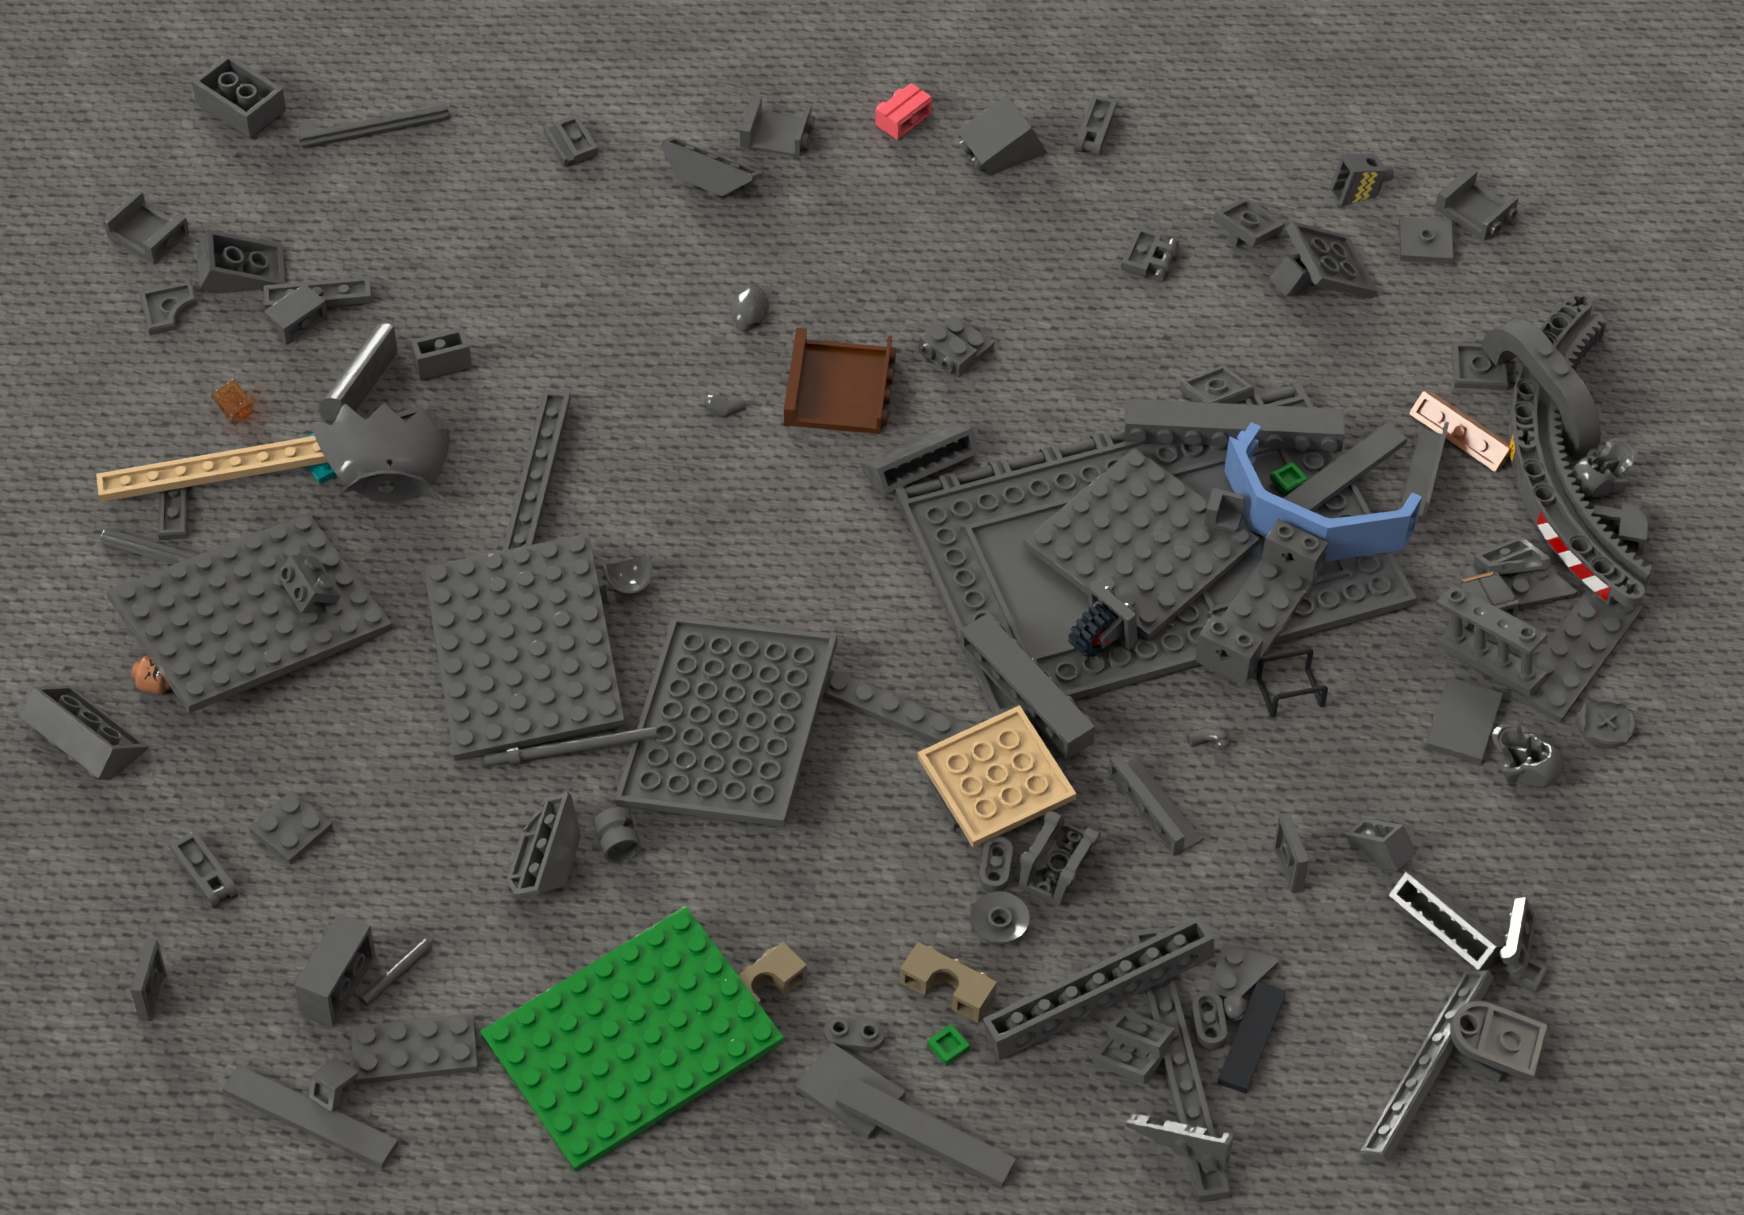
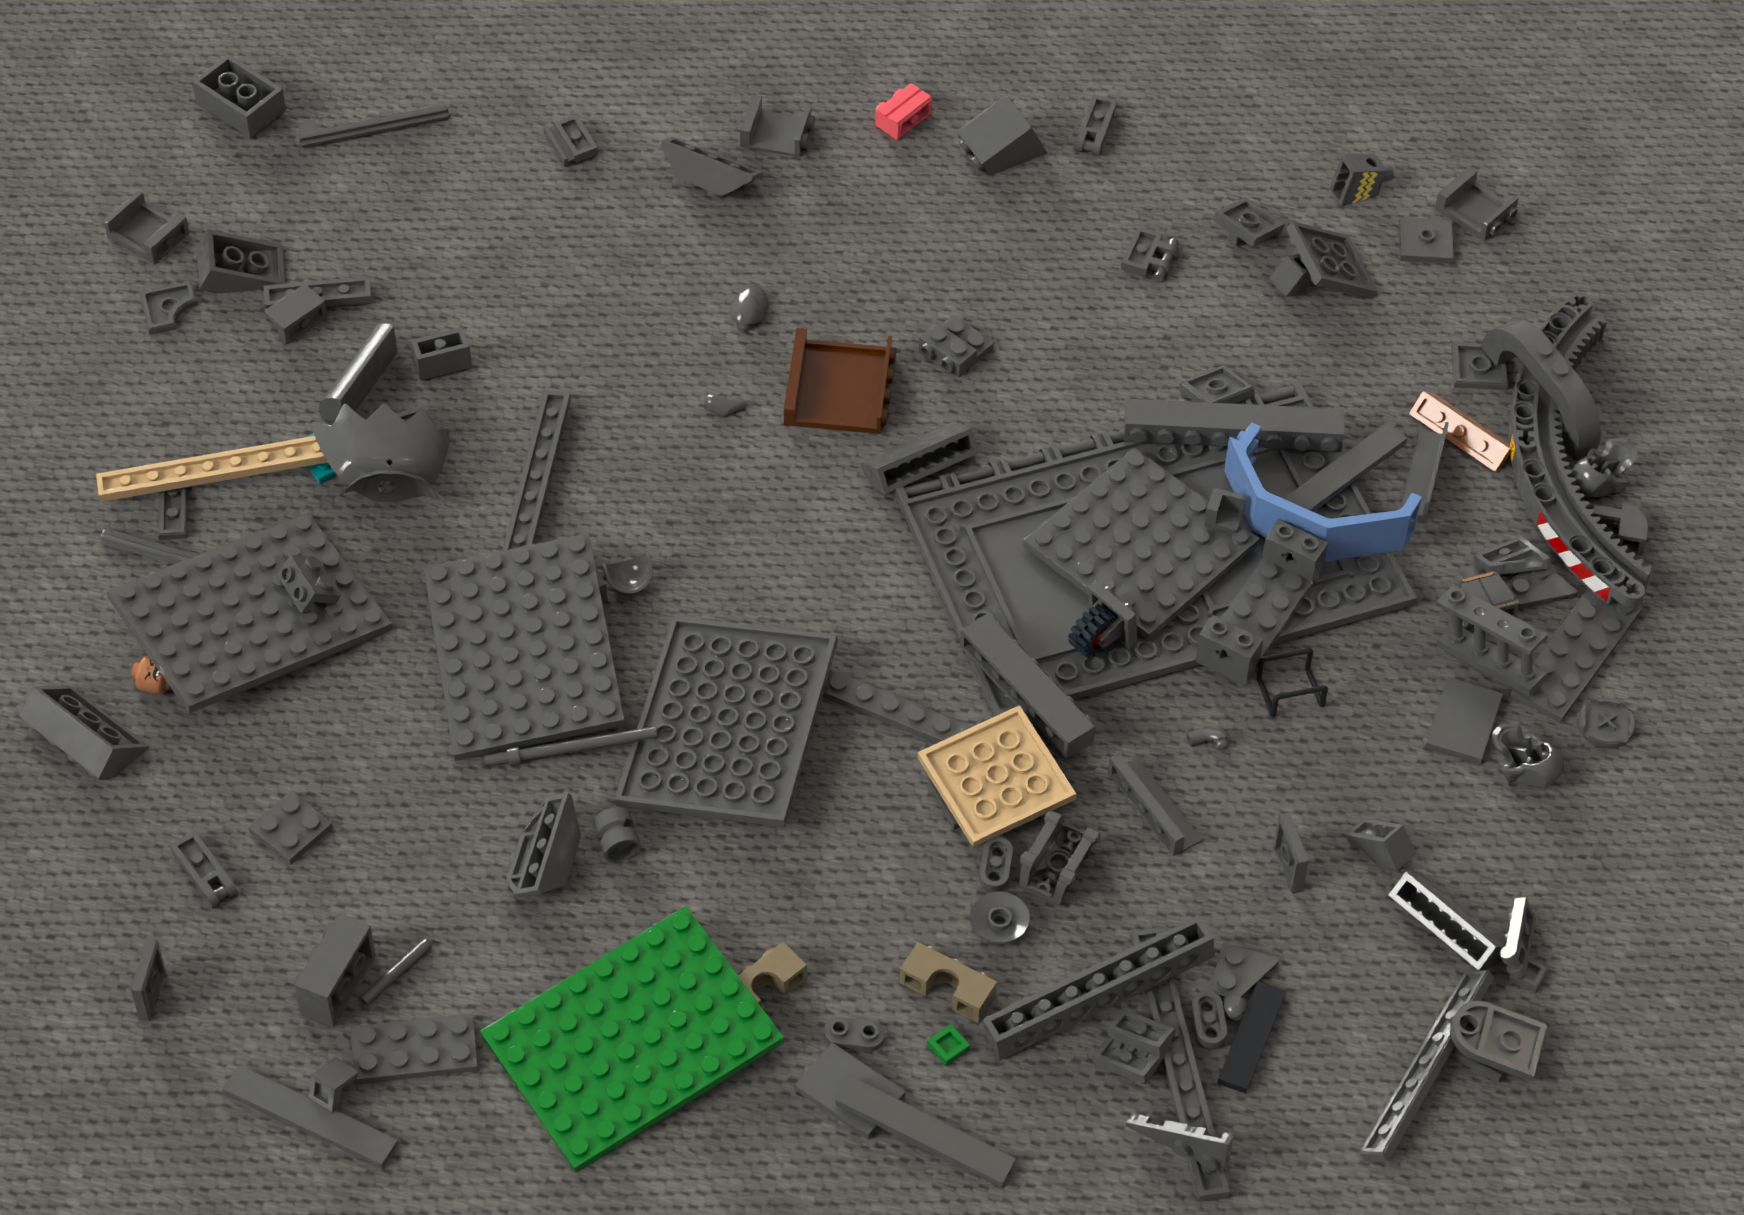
clear orange bracket [211,379,256,421] -> none
green tile [1270,462,1309,496] -> none

